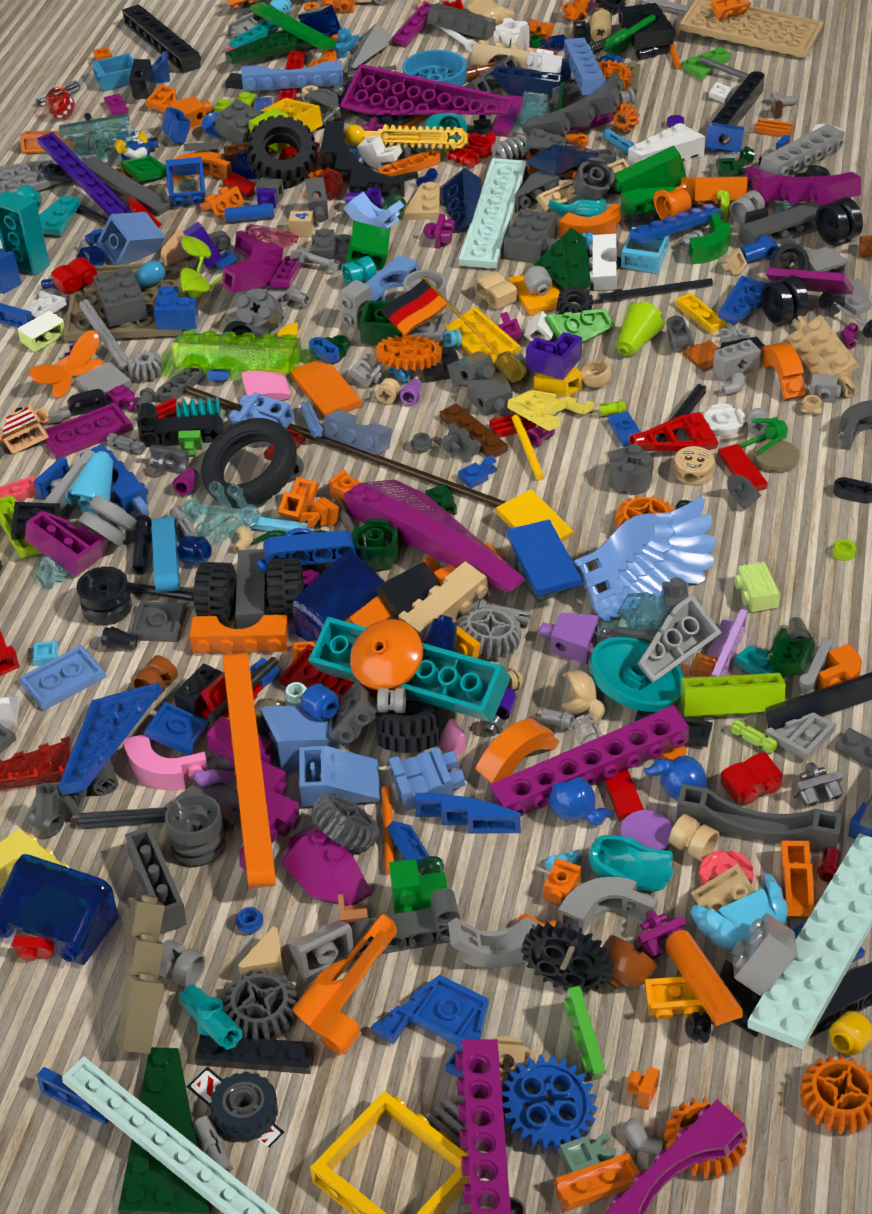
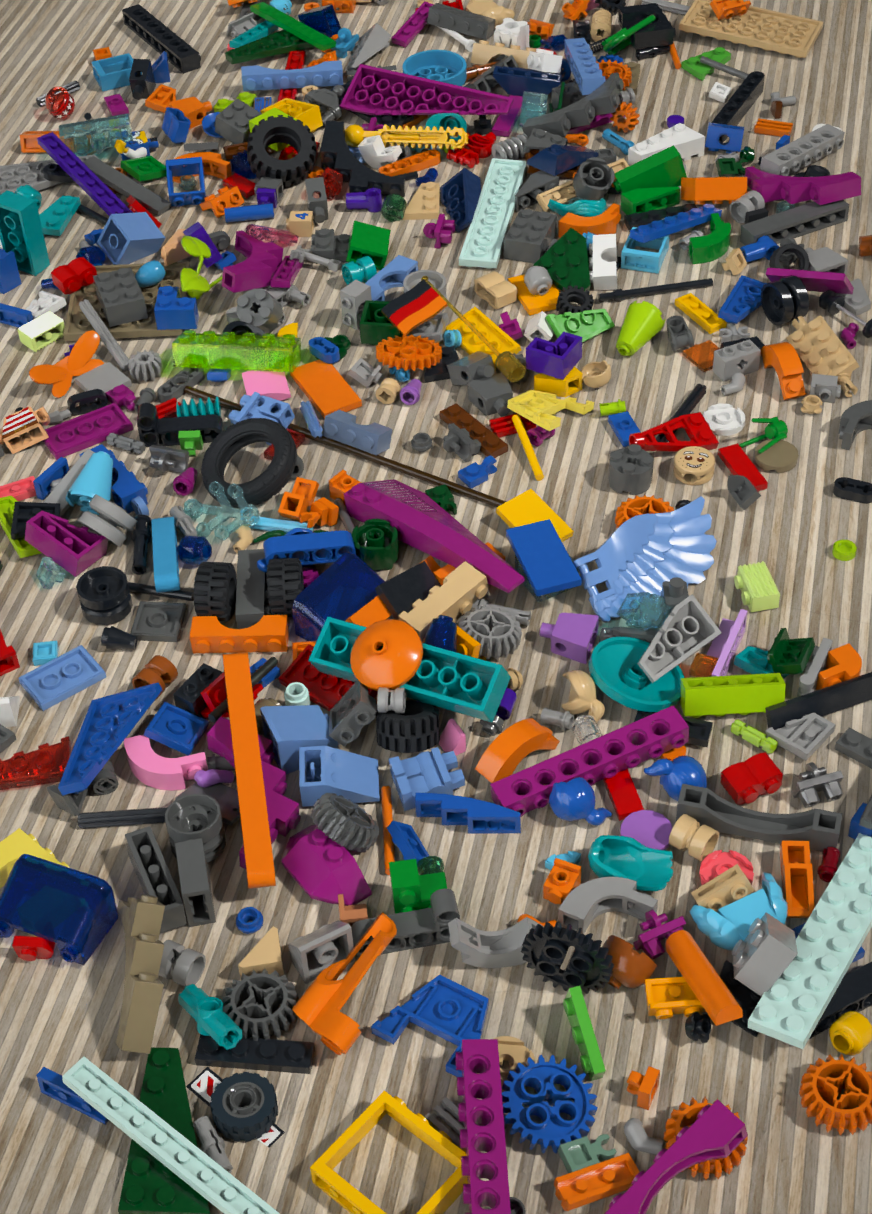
dark grey piece [29,782,64,837] -> none
black piece [225,73,243,89] -> none
blue head [301,684,339,721] -> none
light blue arch [343,192,404,229] -> none
orange hat [654,183,692,220] -> none
lime arm [716,189,730,218] -> none
light grey wheel [748,408,769,435] -> none
dark grey cone [788,617,812,639] -> none
black wheel [815,197,863,246] -> none
none -> dark grey brick [175,838,216,927]

